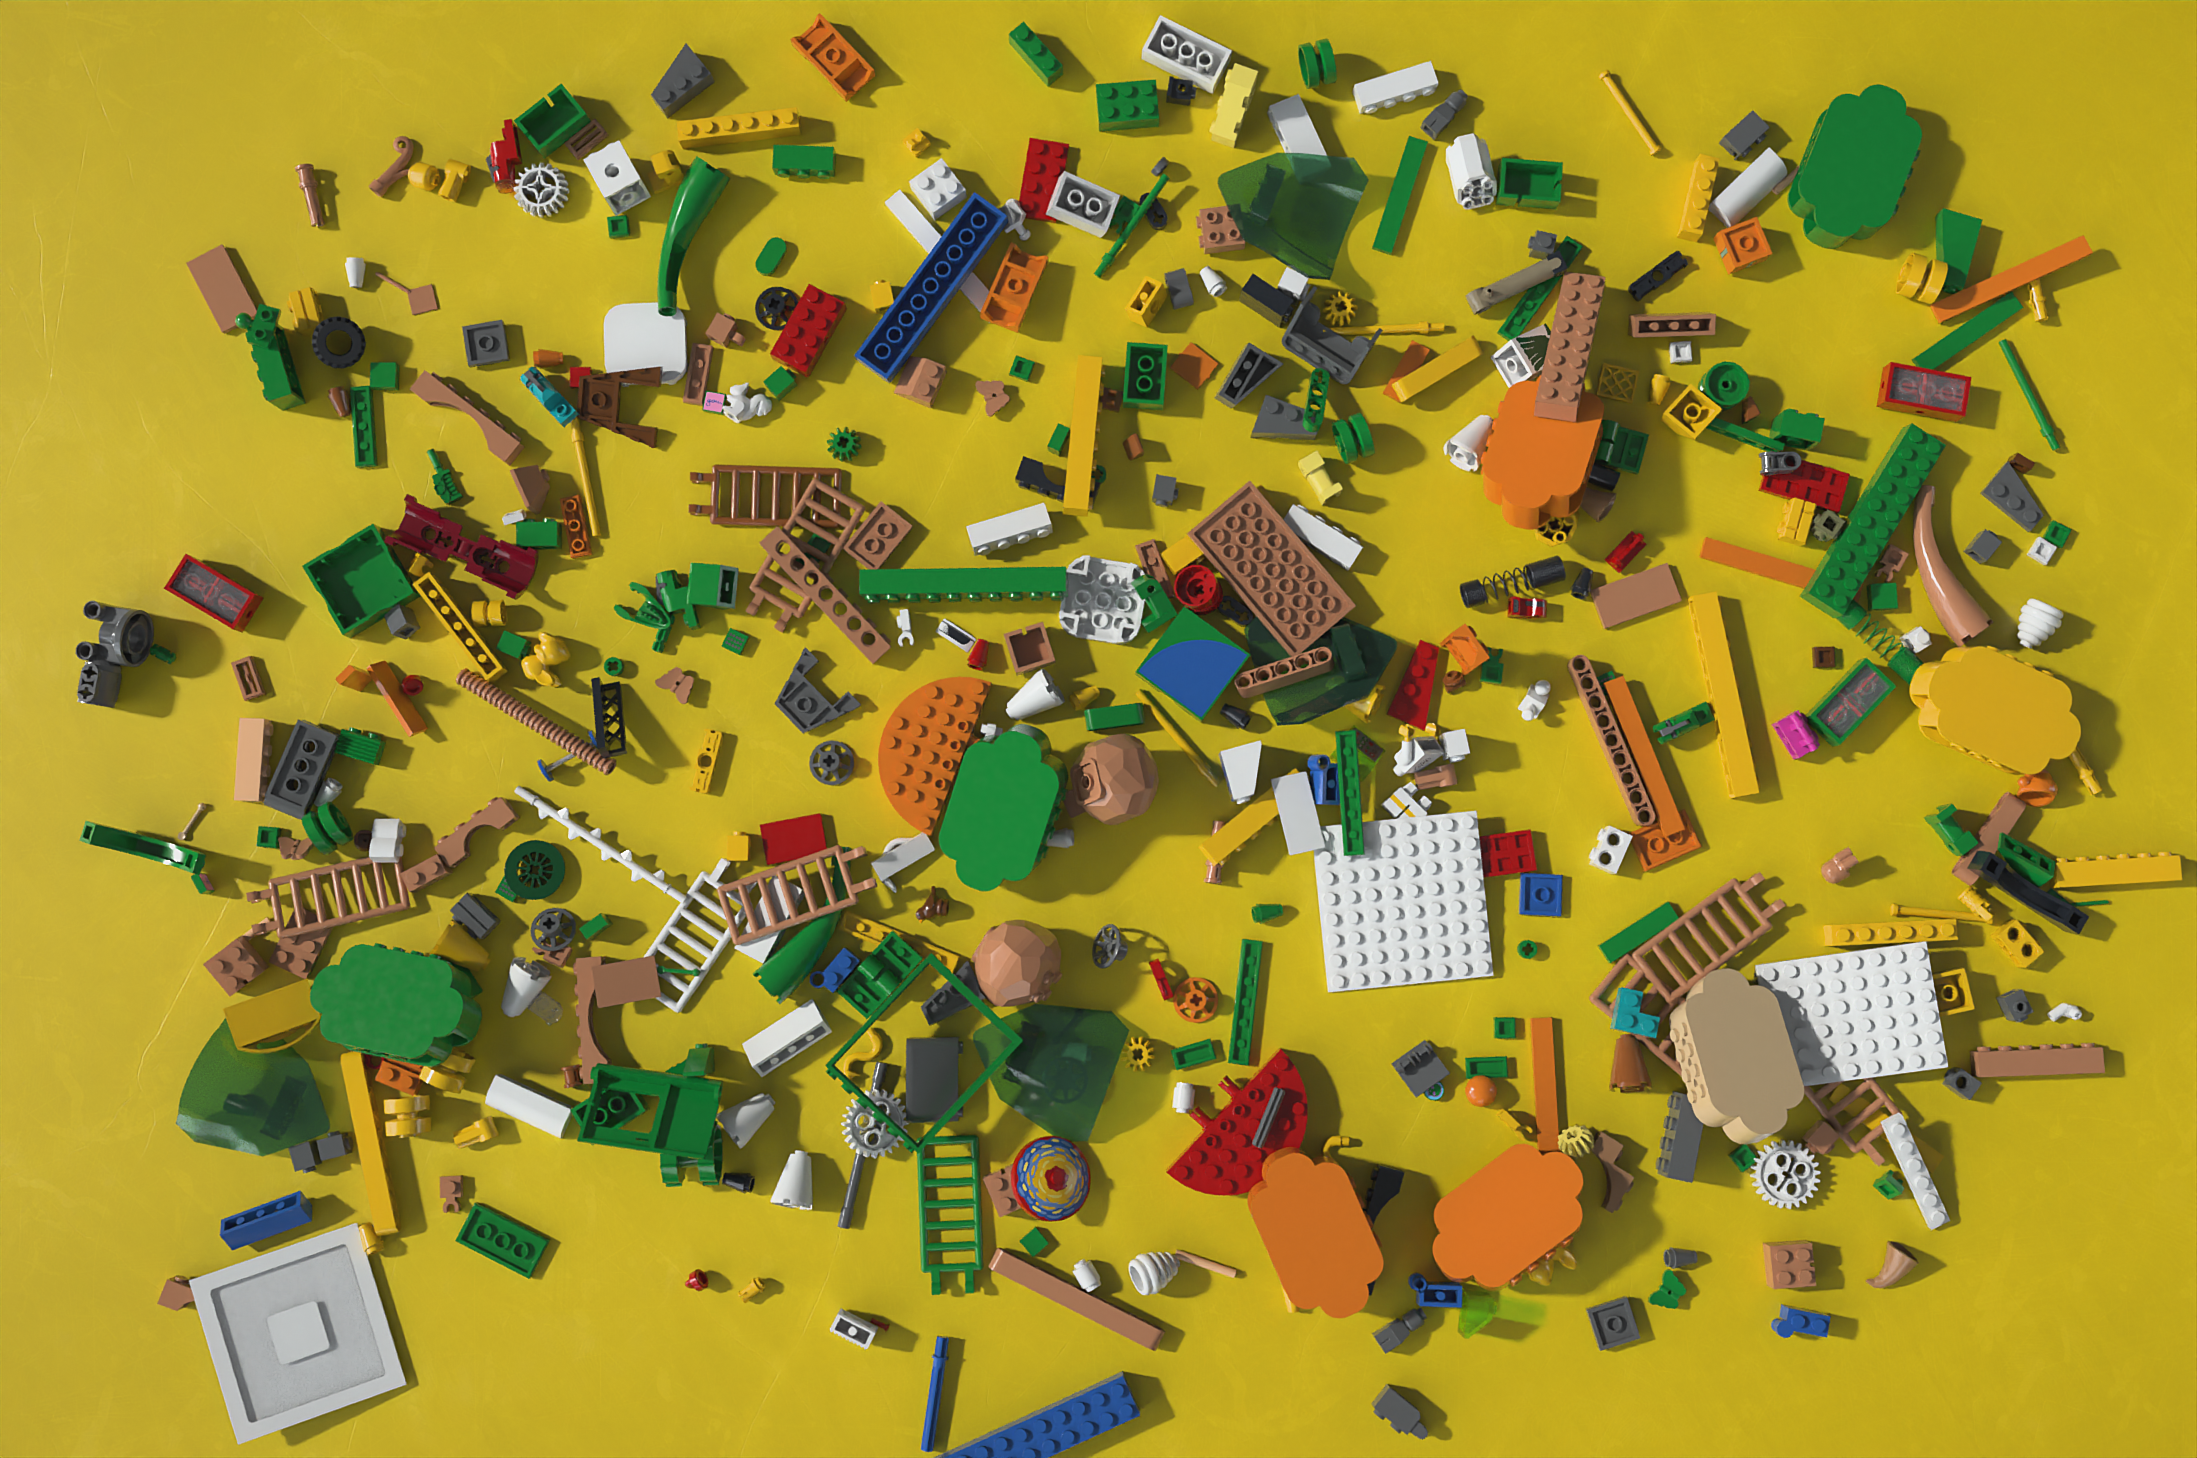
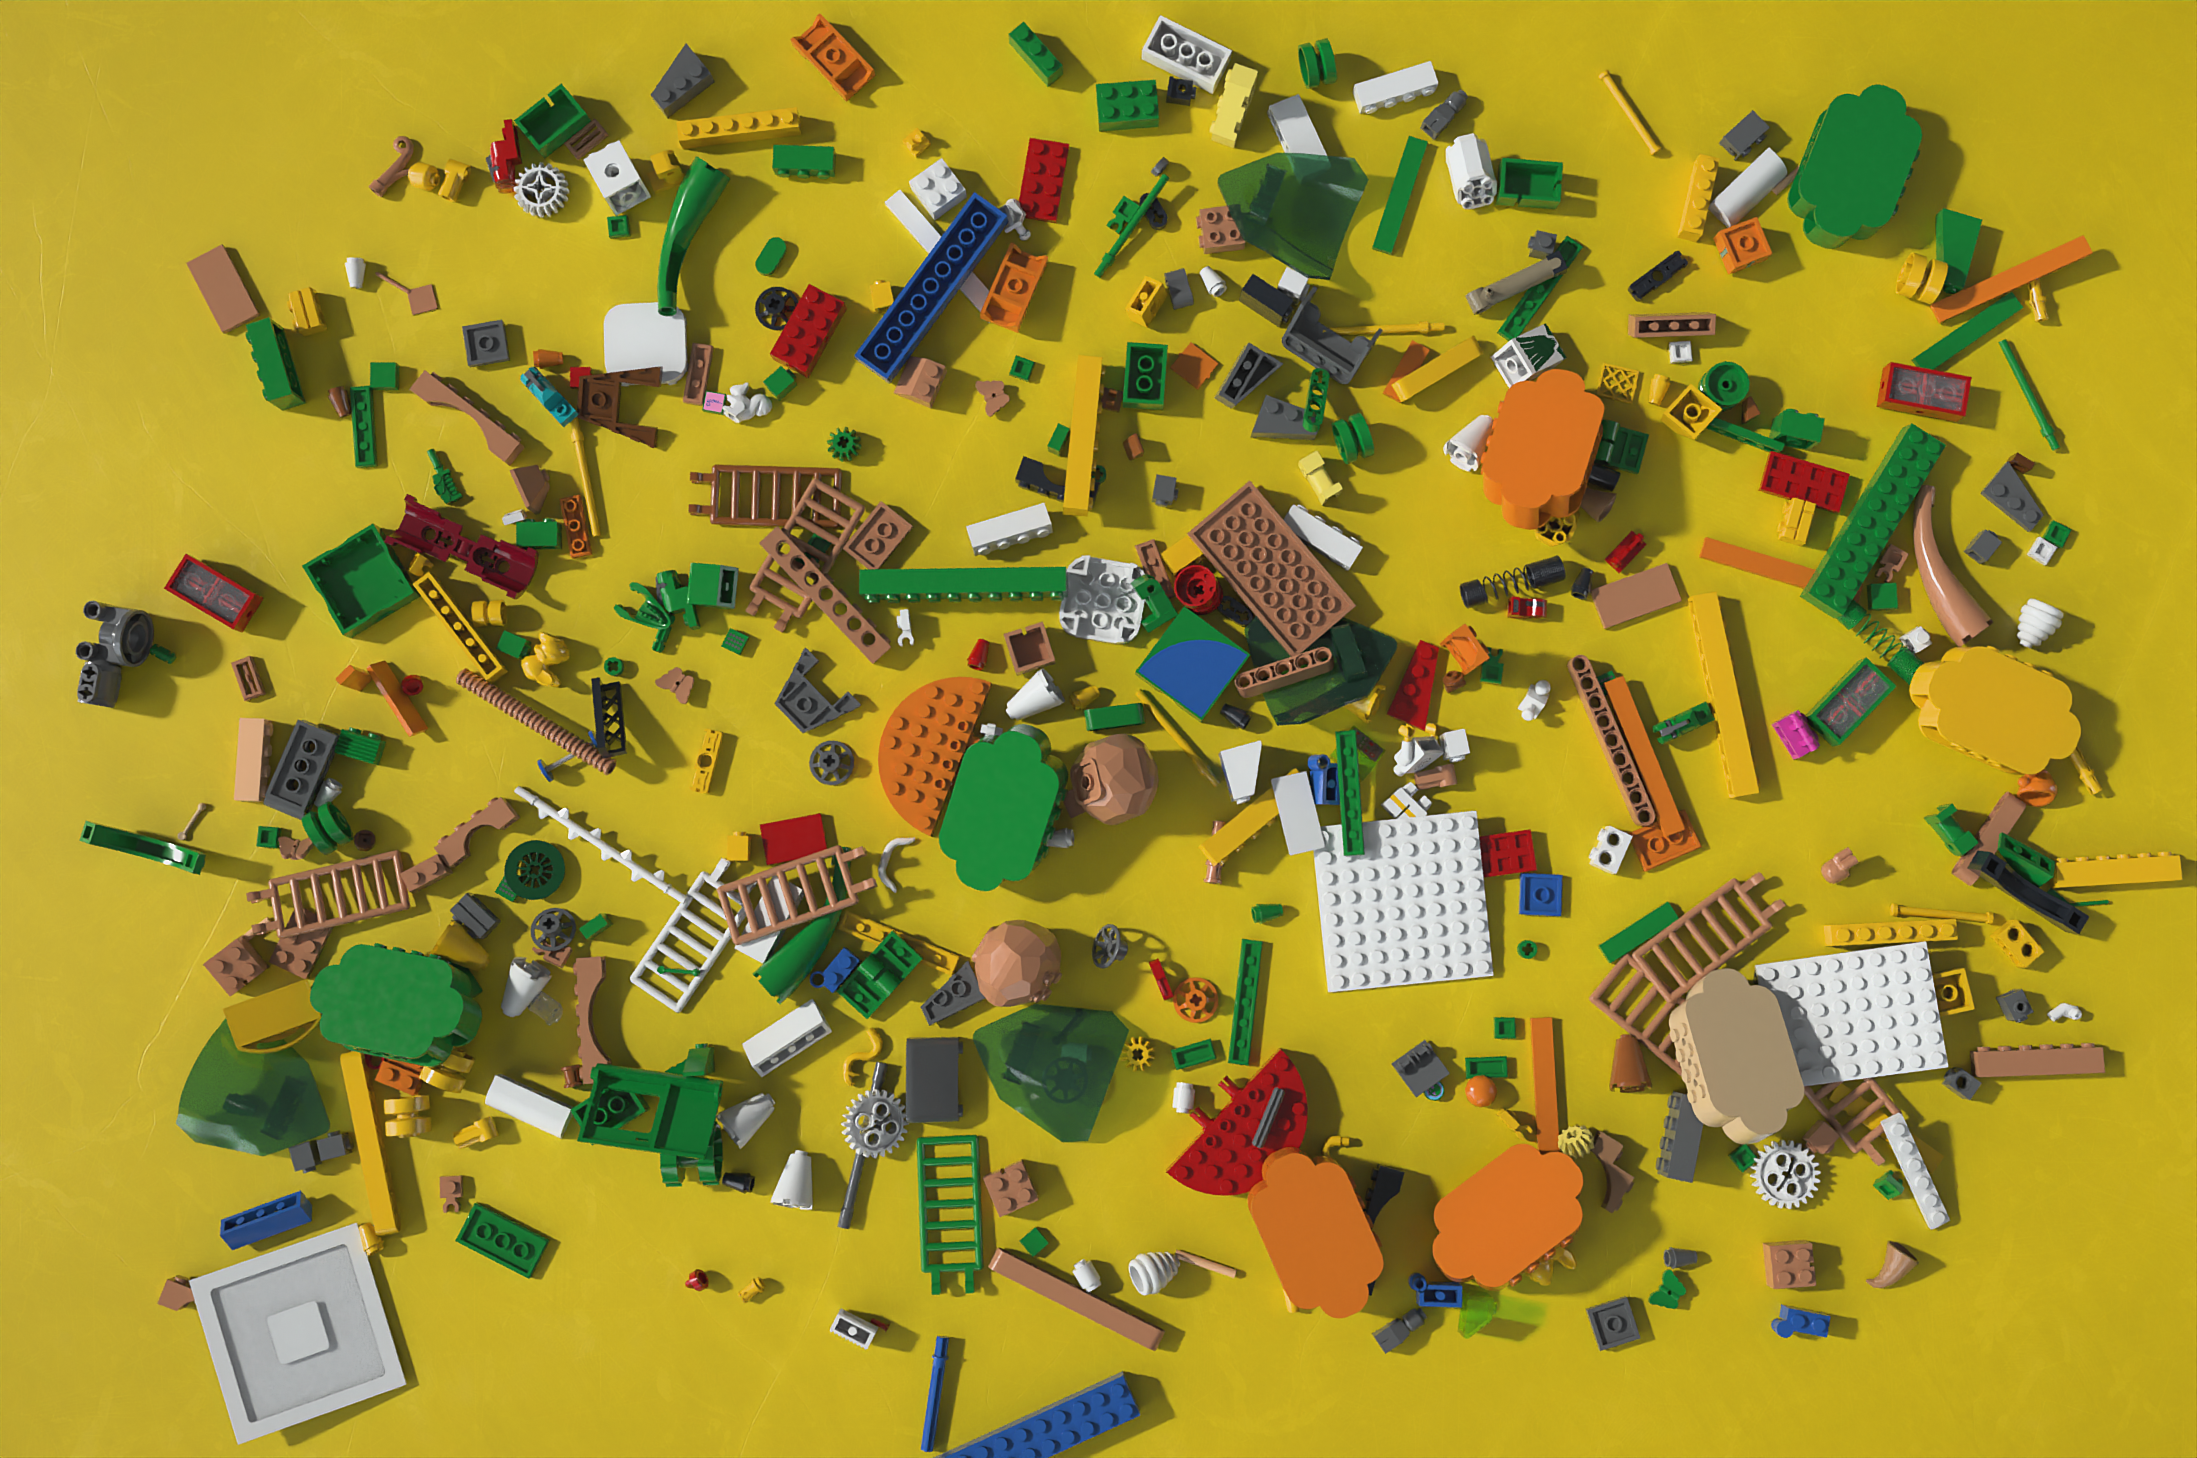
green tile [191,873,215,895] -> none
green plate [235,304,281,350] -> none
nougat pin [295,163,325,227] -> none
black tyre [312,316,366,369] -> none
white brick [369,819,406,863] -> none
dark grey panel [384,604,420,640] -> none
nougat tile [591,956,661,1008] -> none
nougat brick [706,312,746,348] -> none
green door [825,953,1023,1153] -> none
white tile [871,833,935,881] -> none
reddish brown animal [916,886,949,923] -> none
sticker [936,619,976,652] -> none
dish [1011,1136,1091,1222] -> none
white brick [1046,171,1120,238] -> none
yellow gear [1323,291,1358,327] -> none
dark grey hinge [1371,1384,1428,1440] -> none
nougat brick [1534,272,1606,422] -> none
teal brick [1610,987,1660,1038] -> none
dark grey piece [1759,451,1801,475] -> none
olive brick [1810,510,1845,542] -> none
reddish brown tile [1812,647,1835,668] -> none
yellow hinge [1957,886,1996,922] -> none

